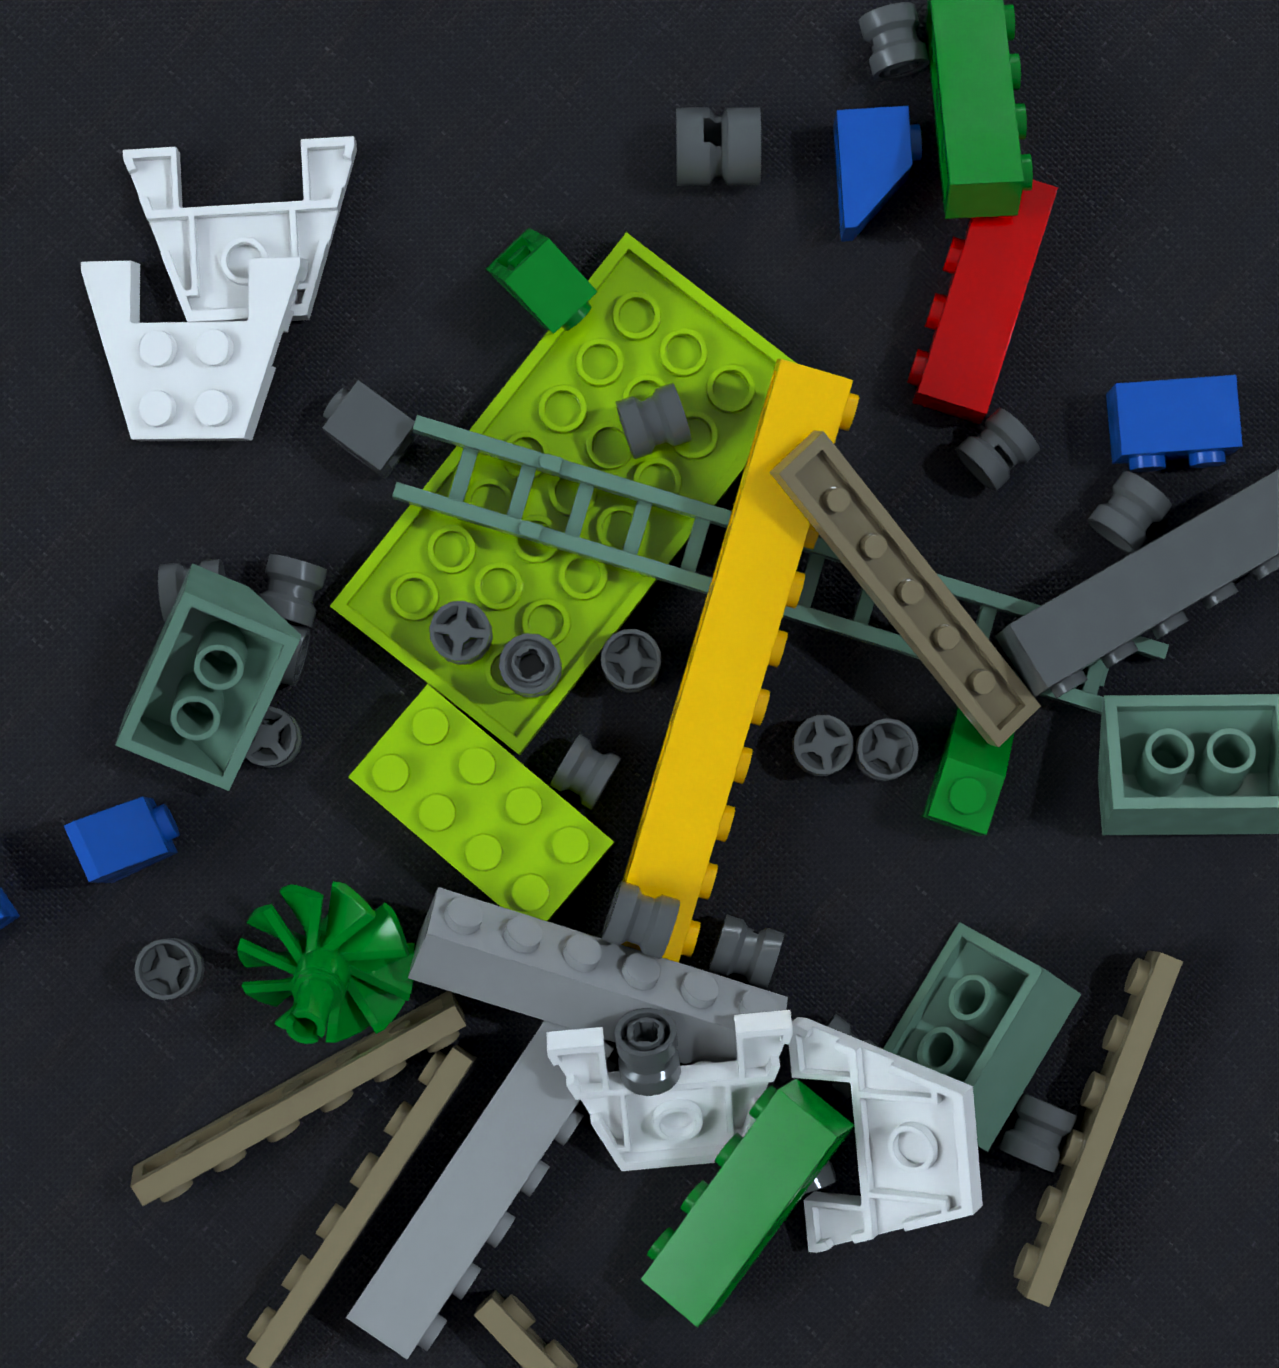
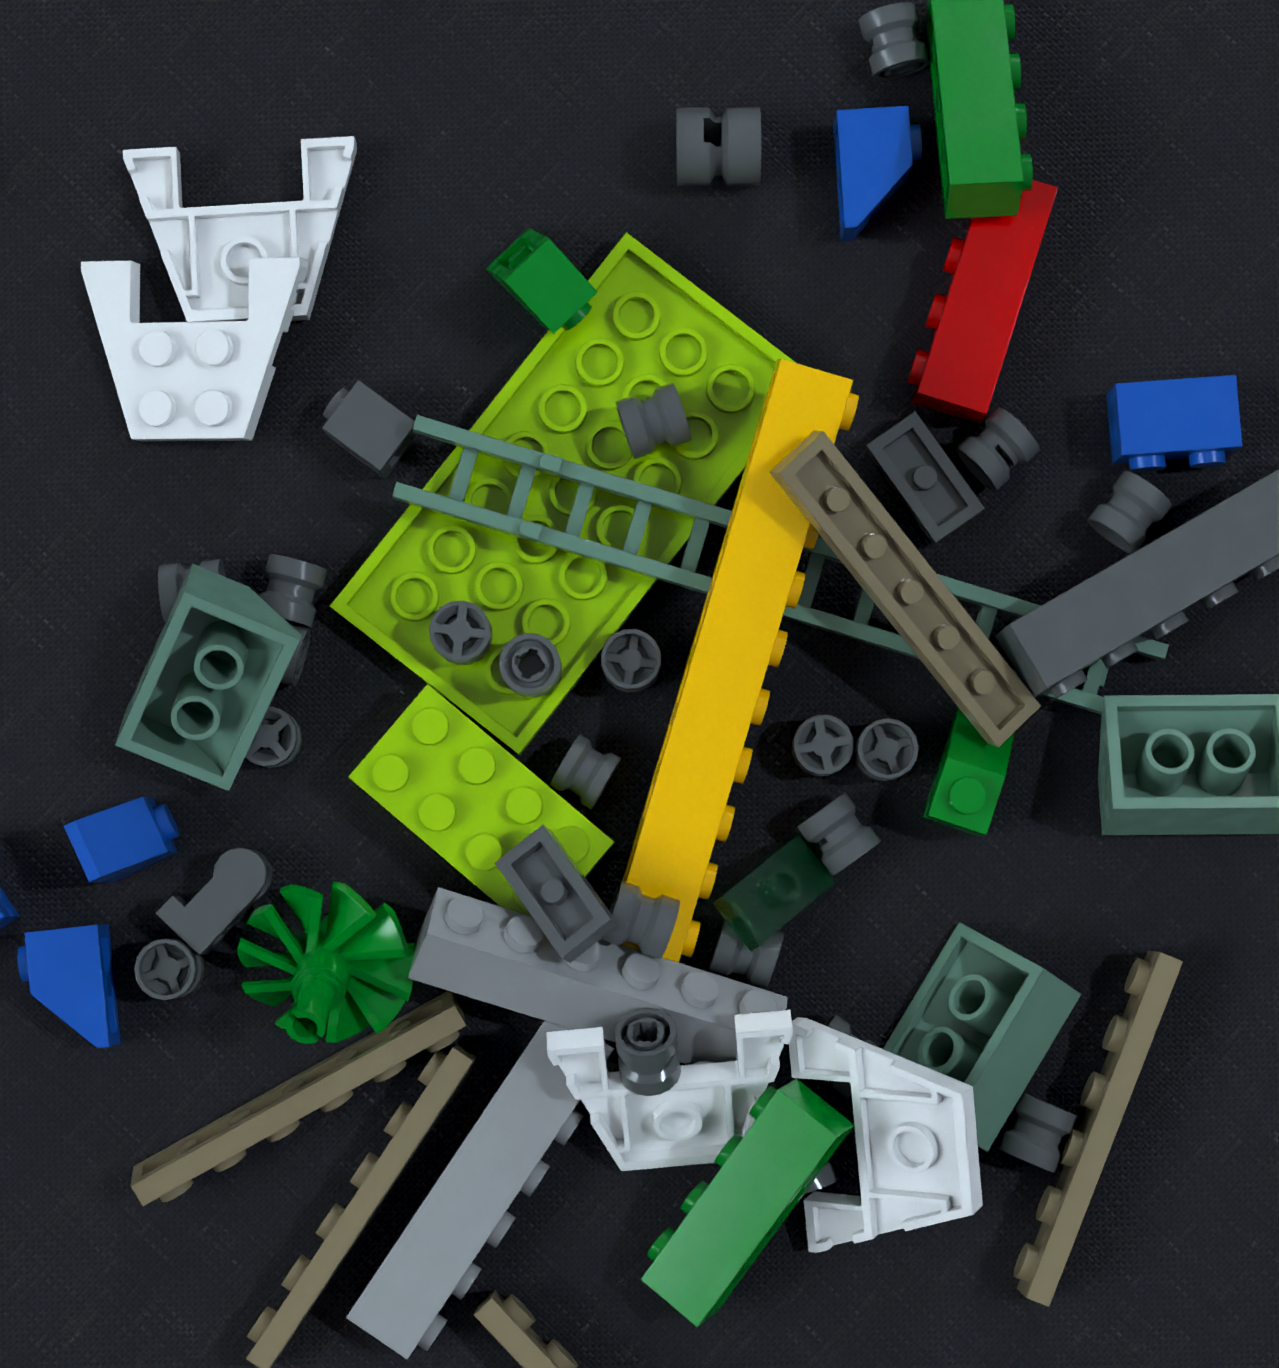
none -> blue slope [17,924,121,1048]
none -> dark grey leg [156,848,273,955]
none -> dark grey plate [495,824,619,963]
none -> clear green plate [713,835,836,951]
none -> dark grey wheel [797,792,881,876]
none -> dark grey plate [865,411,985,545]

